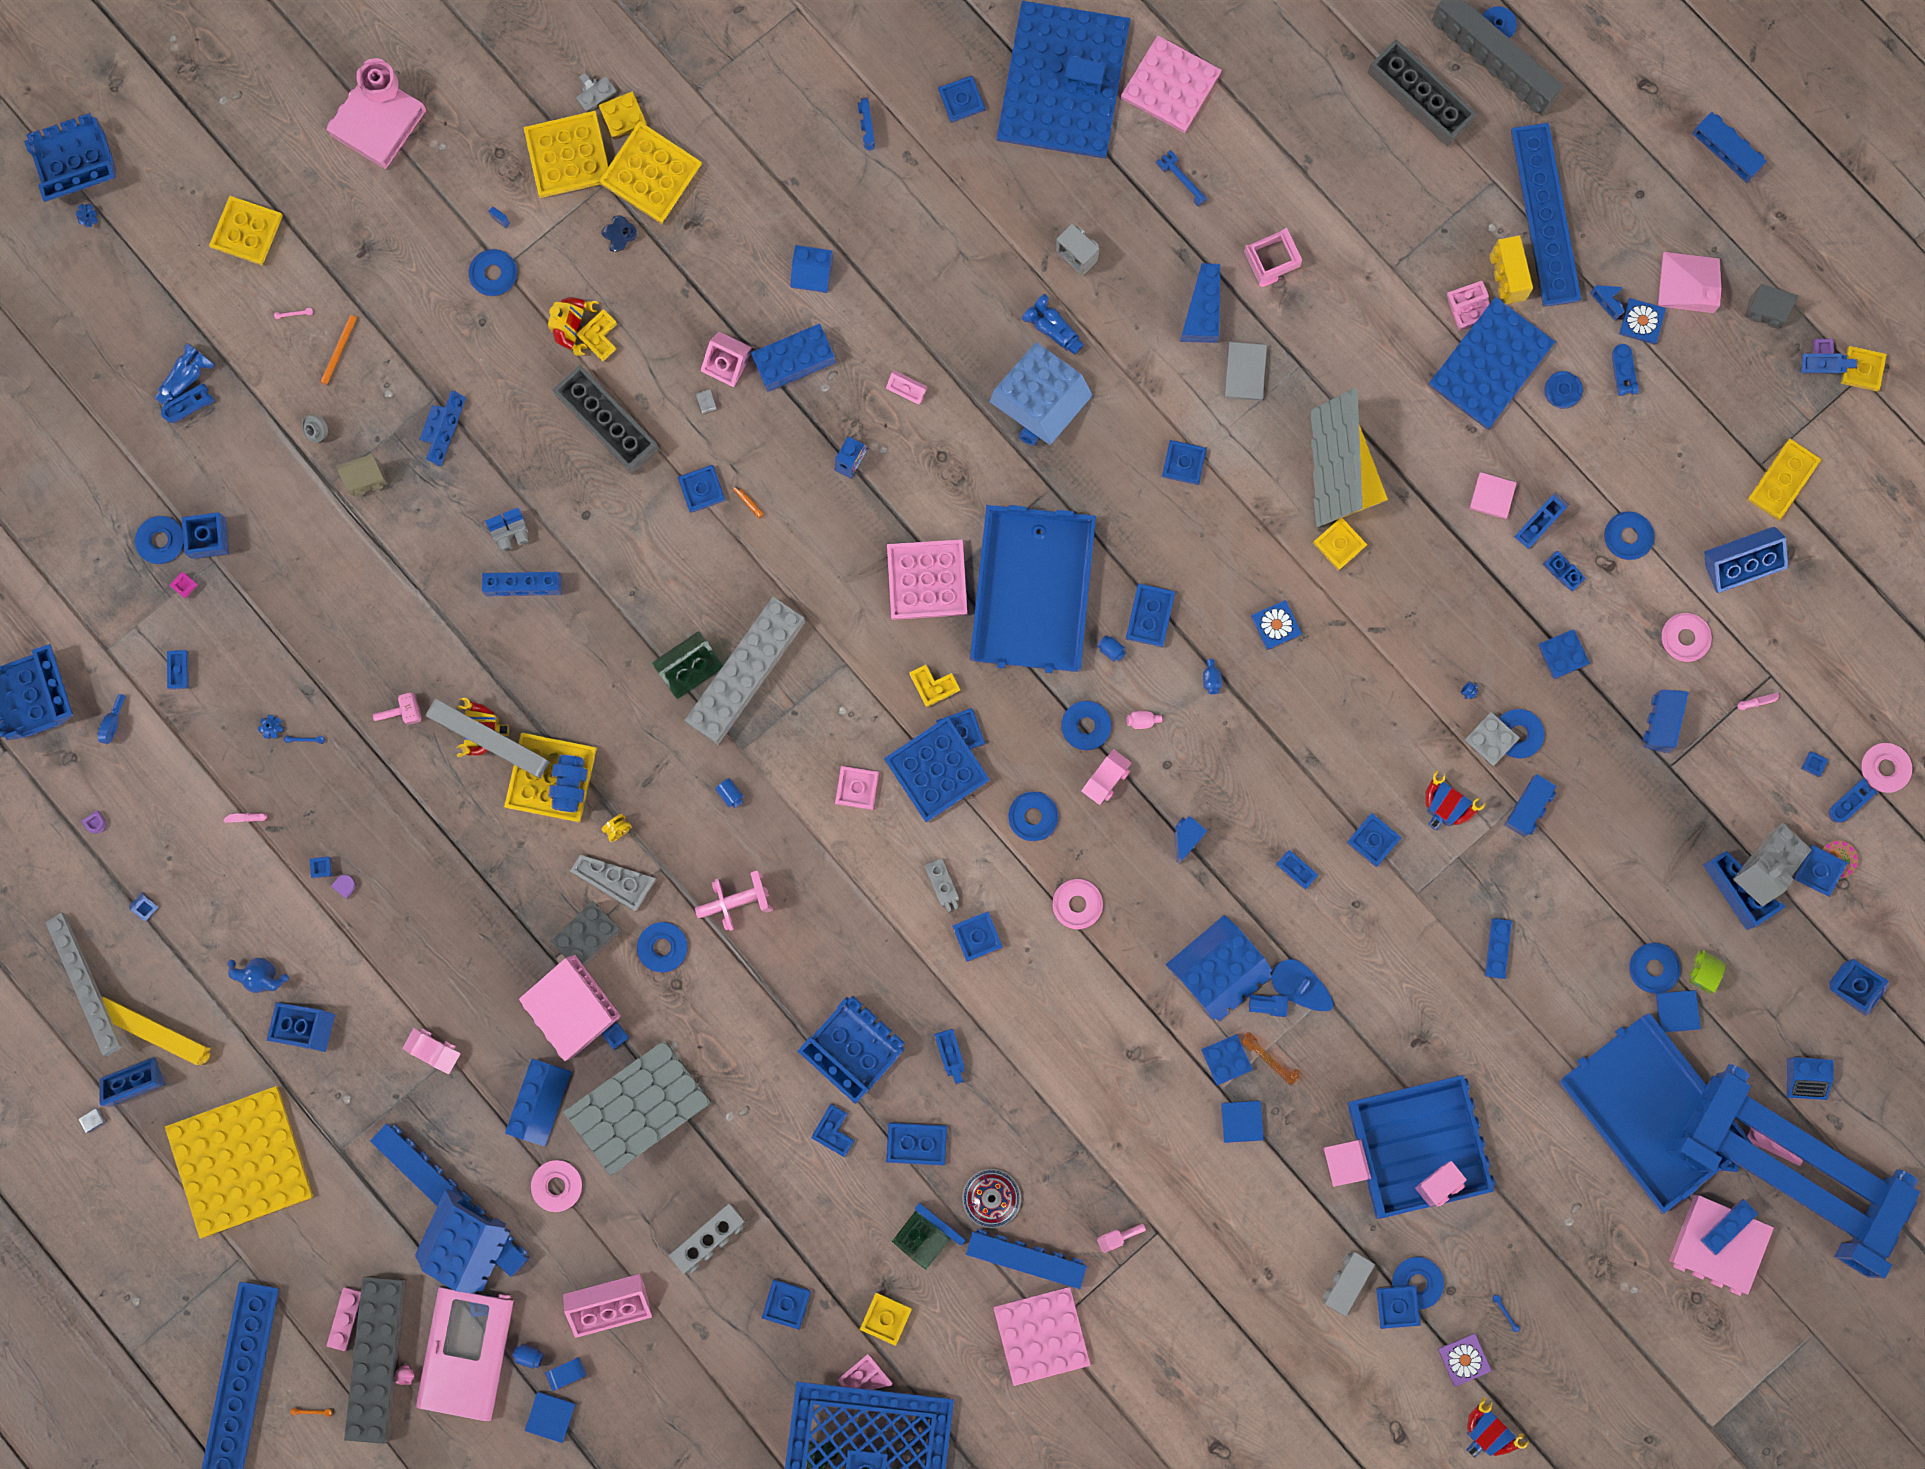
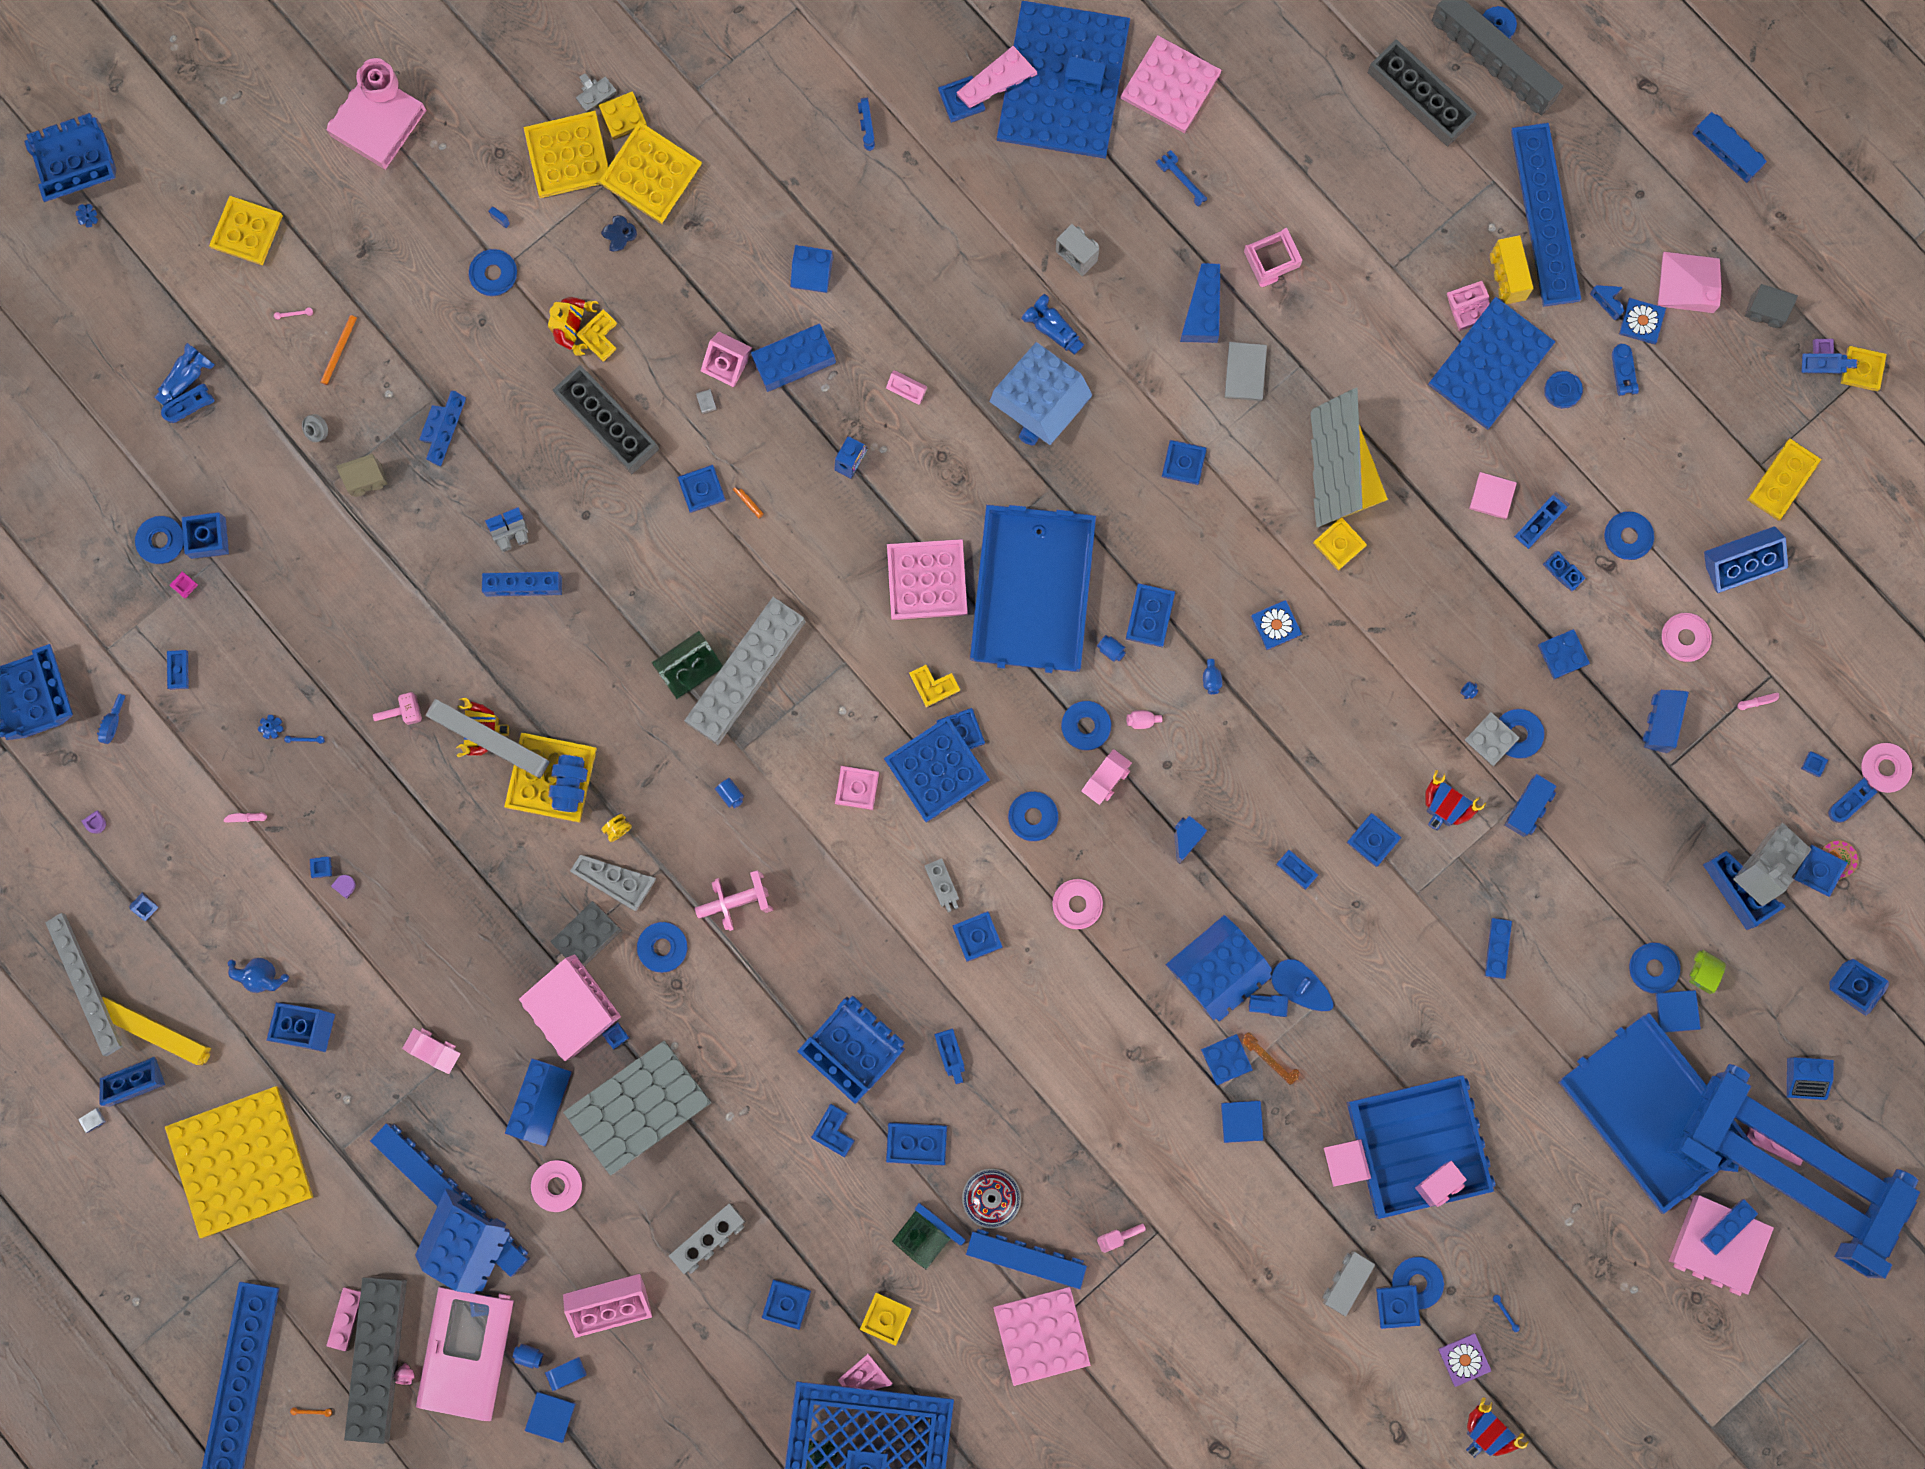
none -> bright pink wing [957,46,1037,108]

